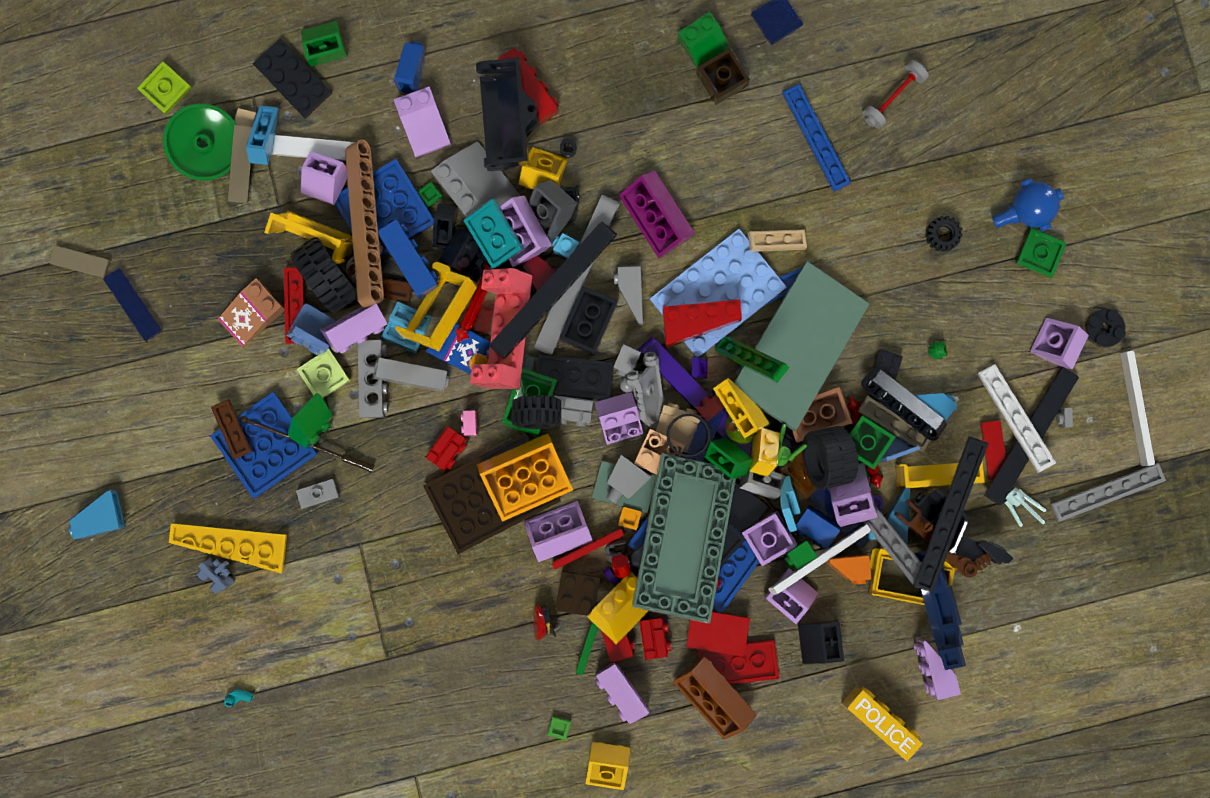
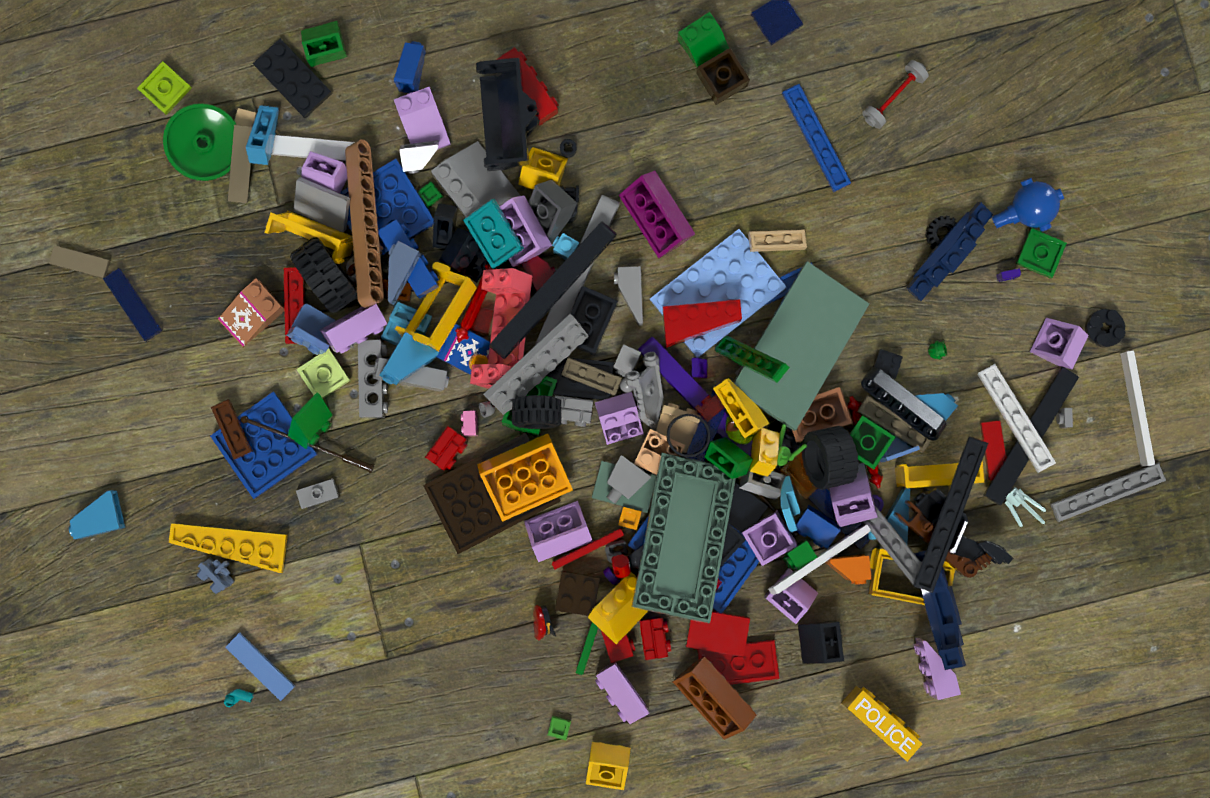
none -> medium blue tile [225,633,295,701]
none -> light grey tile [294,177,350,233]
none -> dark azure slope [379,332,439,385]
none -> sand blue slope [388,241,421,305]
none -> slope [399,140,439,174]
none -> light grey hinge [479,401,495,418]
none -> light grey plate [483,314,588,415]
none -> dark tan tile [561,357,622,396]
none -> dark blue piece [906,202,993,301]
none -> dark purple tile [996,268,1021,282]

